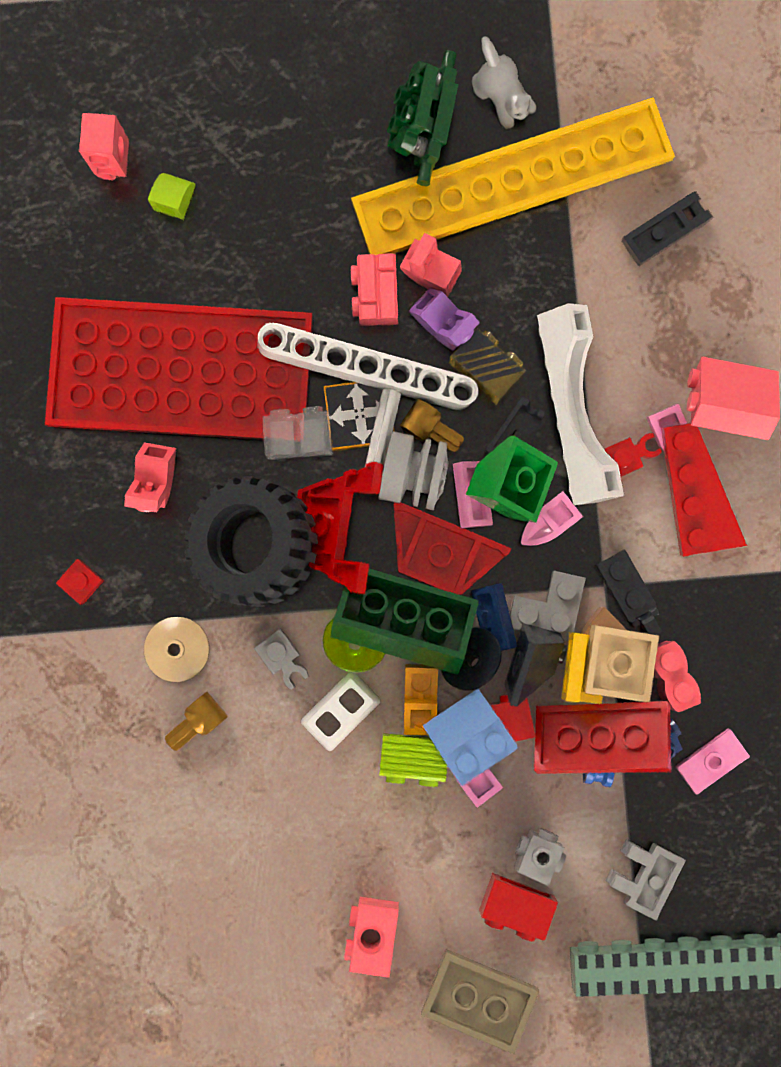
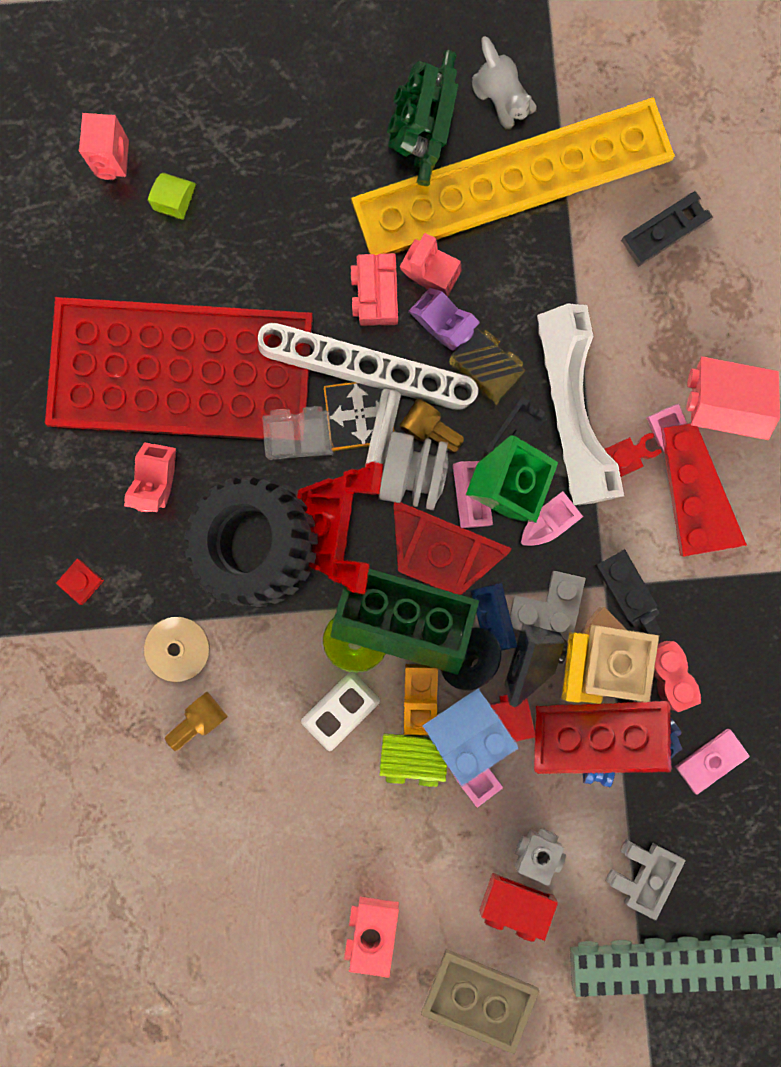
light grey plate [254,629,309,690] -> none

